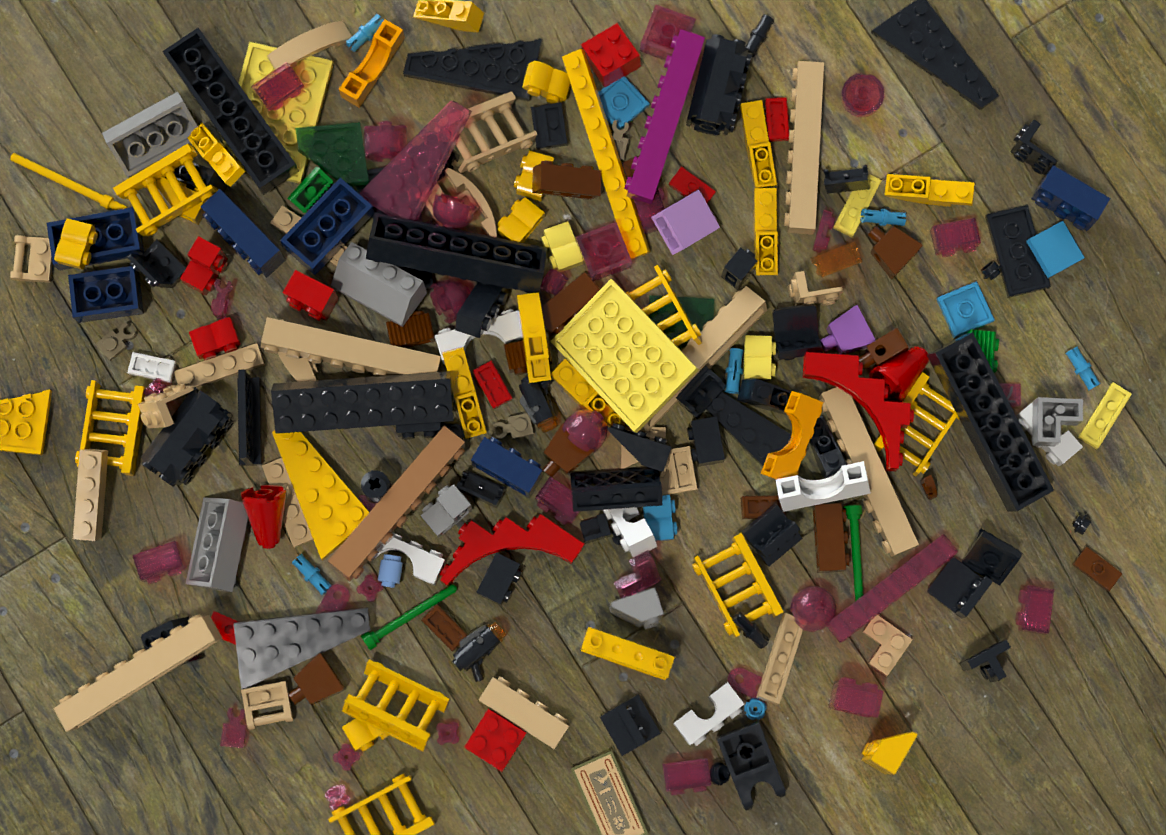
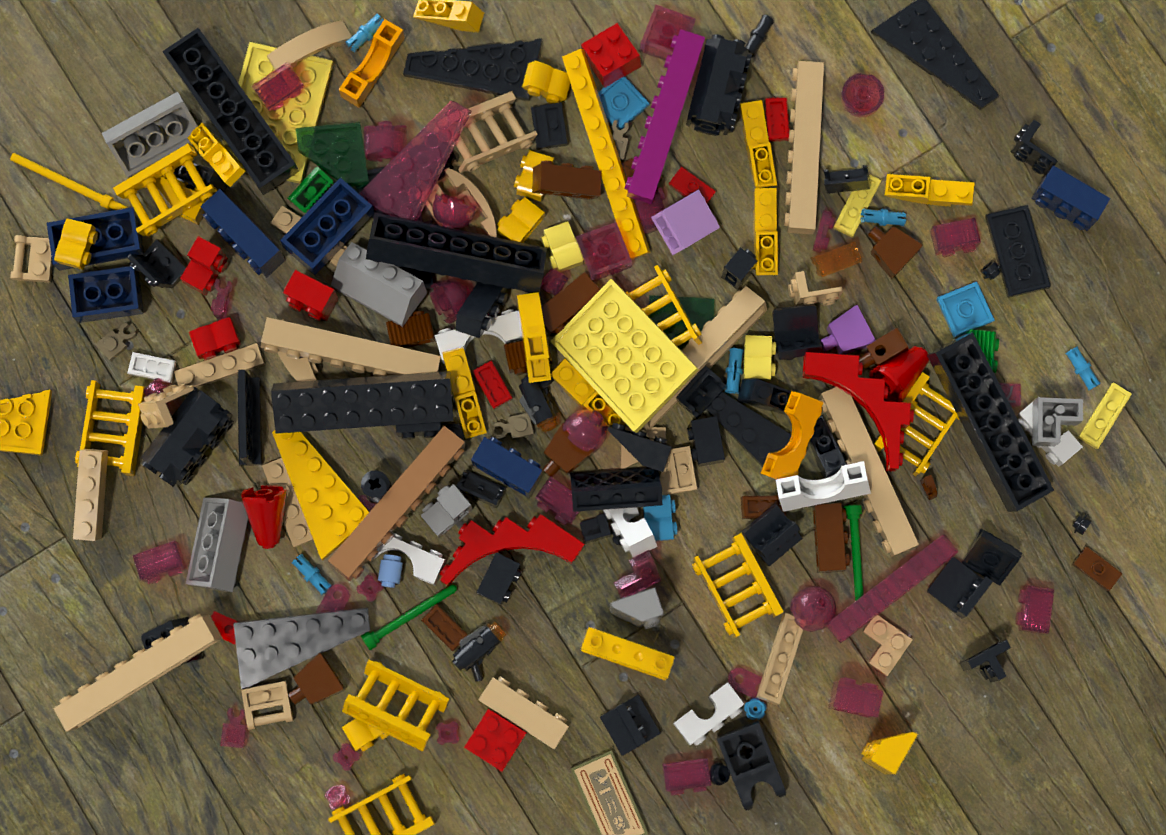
black axle [732,612,769,649] -> none
dark azure tile [1026,221,1085,278] -> none

